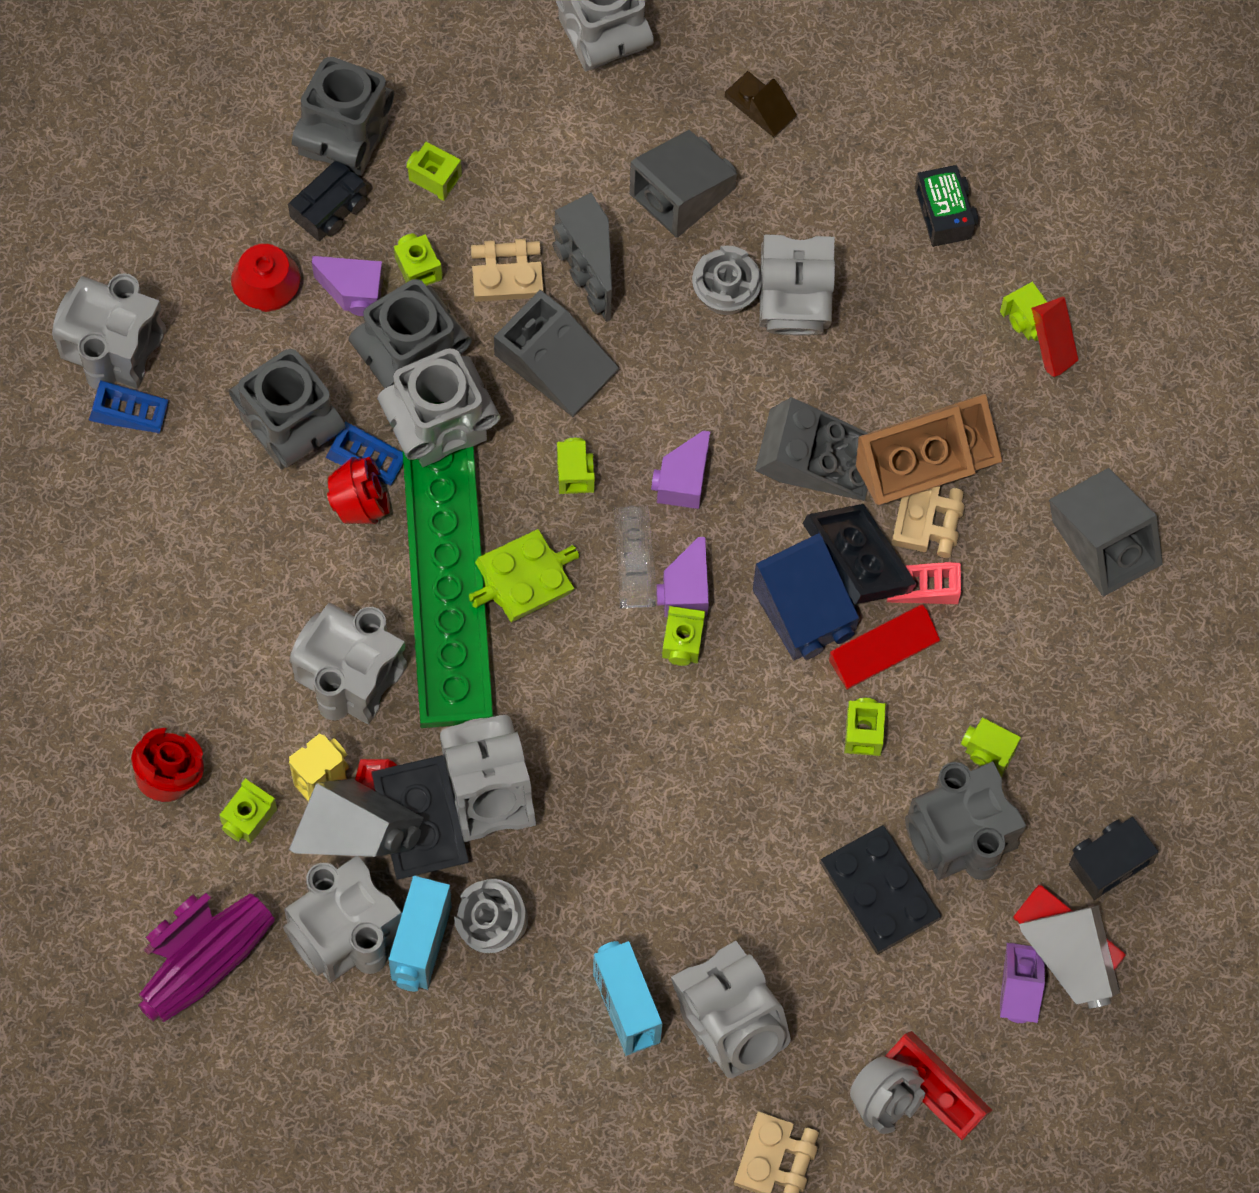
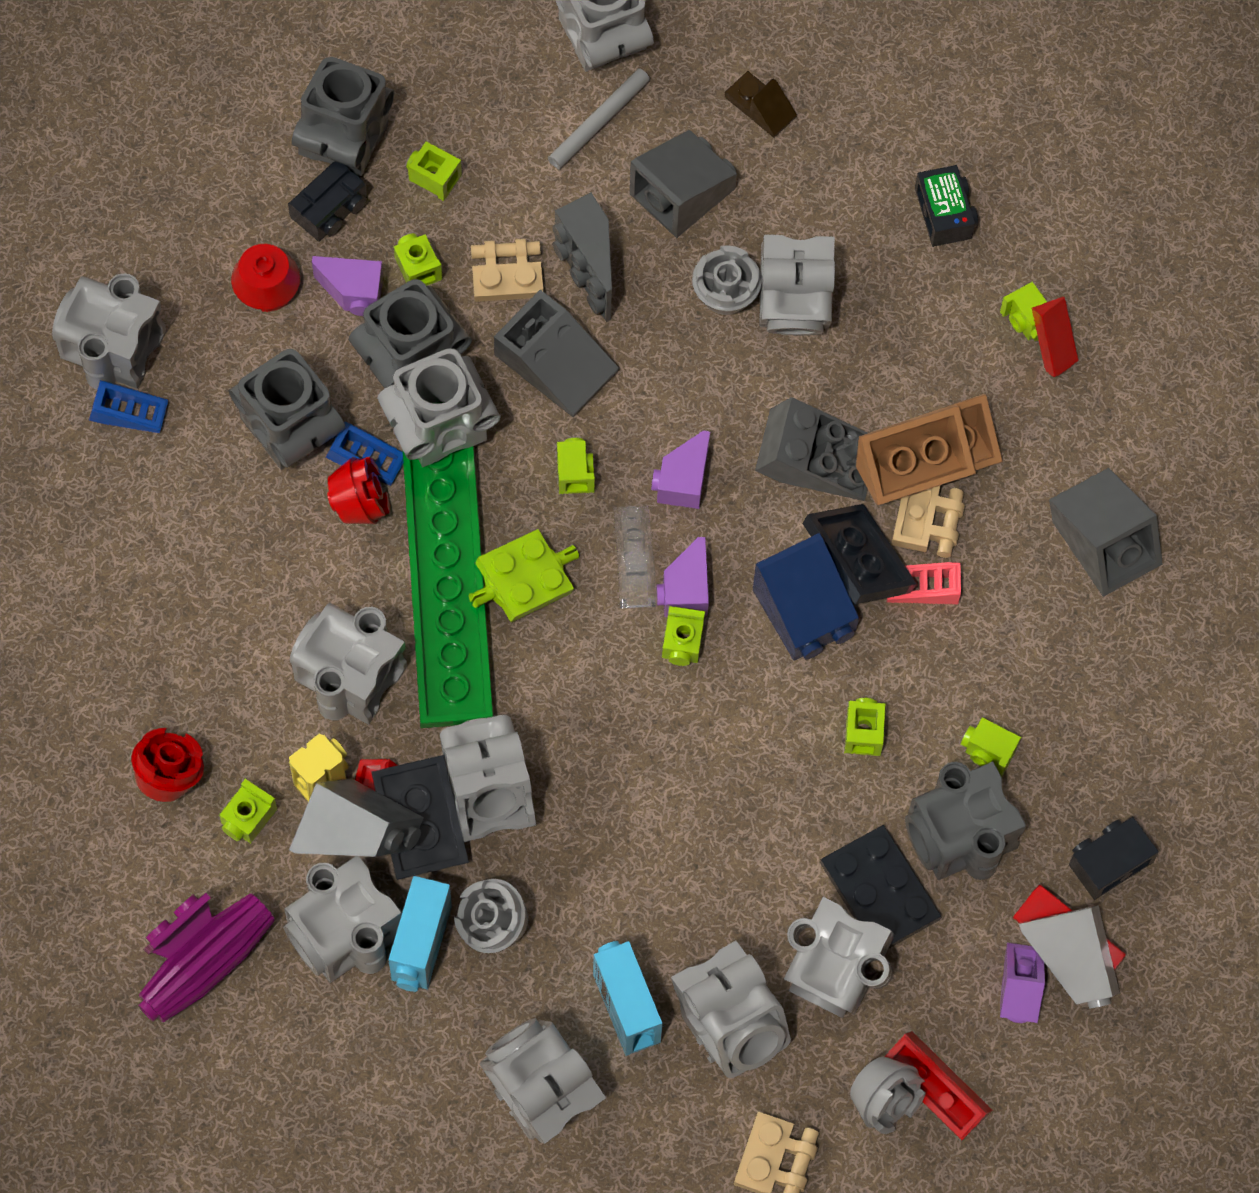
red slope [829,604,940,690] -> none
none -> light grey piece [479,1018,606,1144]
none -> light grey piece [548,69,650,170]
none -> light grey piece [784,897,895,1018]

